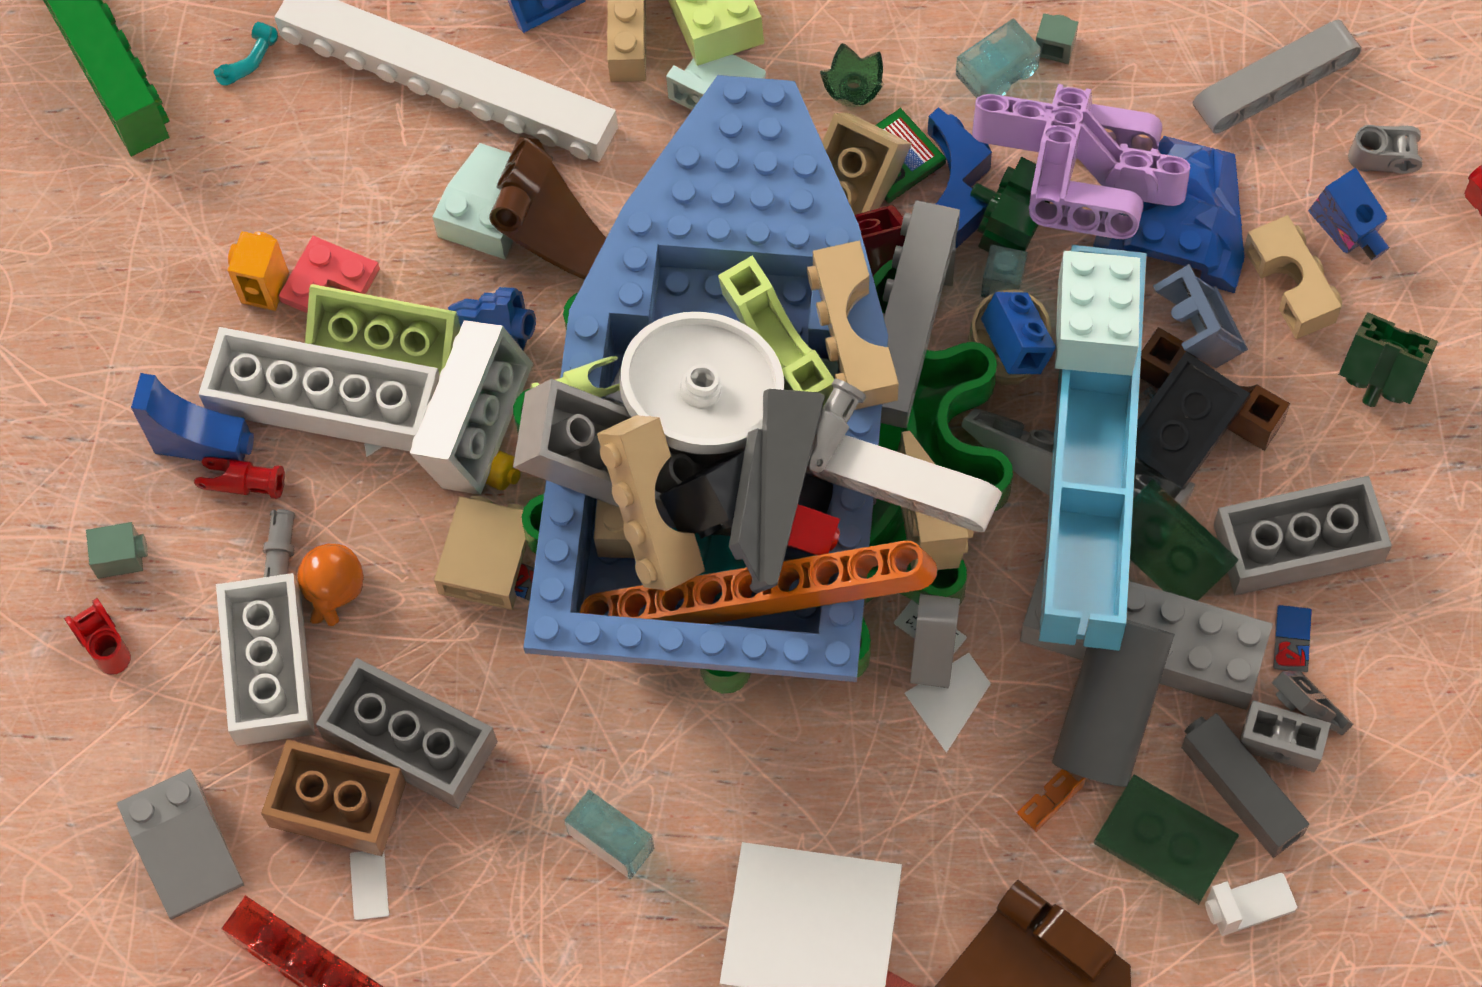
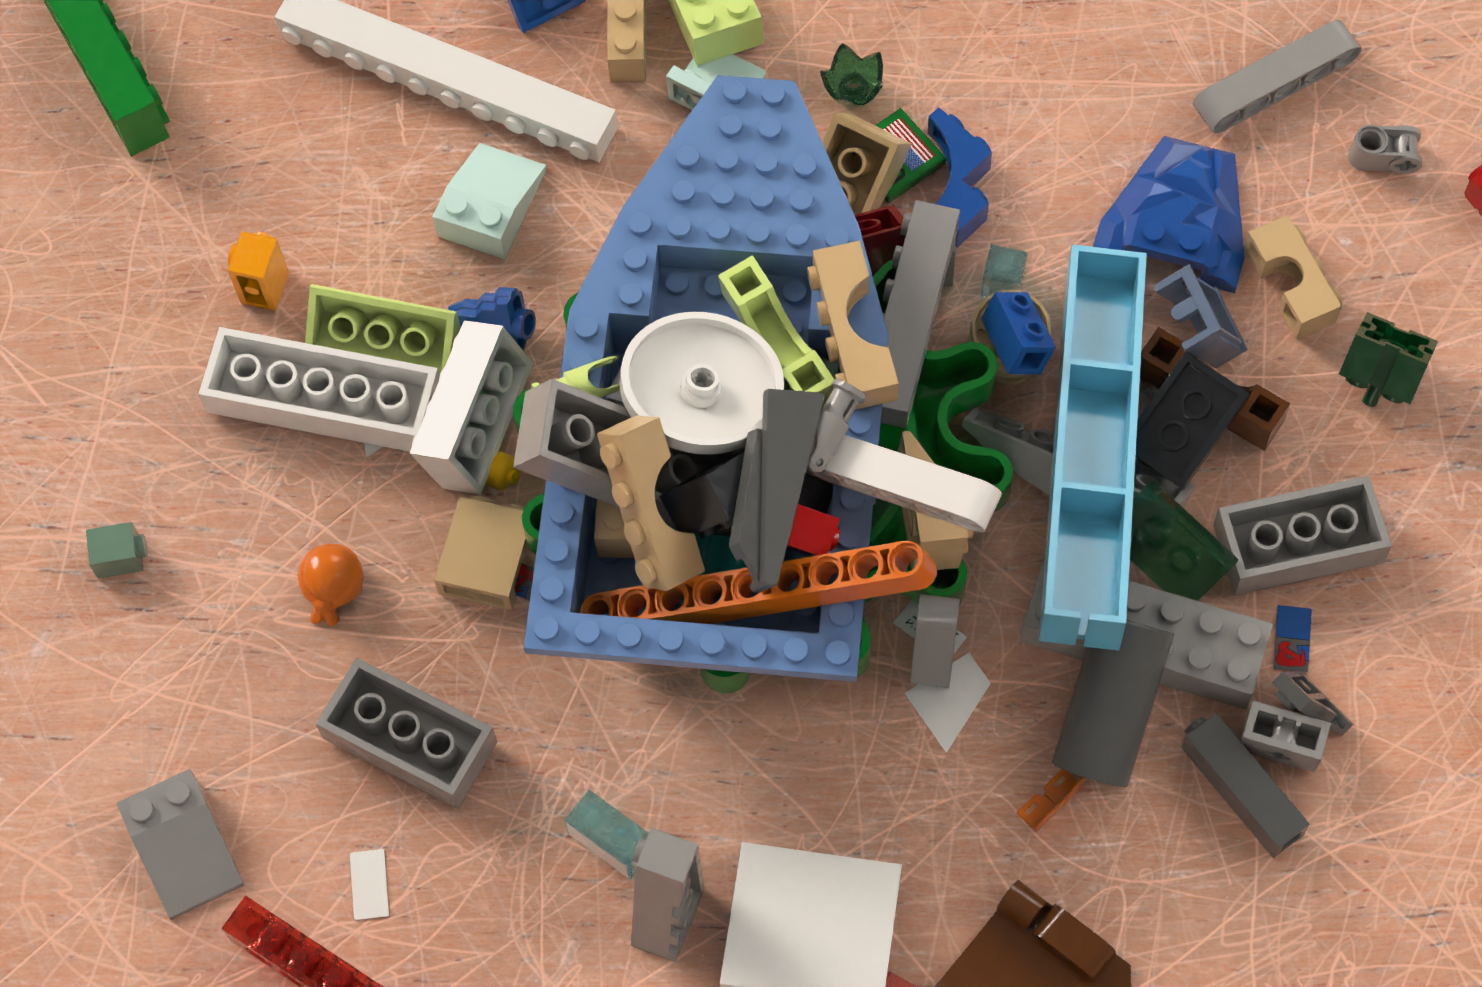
red piece [64,598,131,675] -> none
blue arch [131,373,254,463] -> none
red piece [194,457,285,499] -> none
teal piece [214,22,278,85] -> none
white brick [216,573,315,746] -> none
medium nougat brick [261,739,406,856] -> none
light grey pin [263,509,295,577] -> none
coral plate [279,236,380,313] -> none
reddish brown panel [489,137,606,280] -> none
clear light blue brick [956,18,1041,98] -> none
dark green brick [970,157,1050,267] -> none
lavender piece [972,84,1190,239] -> none
sand green plate [1034,13,1079,64] -> none
light aqua brick [1055,251,1140,376] -> none
clear green tile [1094,774,1239,905] -> none
white bracket [1205,873,1297,936] -> none
blue torso [1308,168,1390,261] -> none
none -> light grey wedge [631,828,705,962]

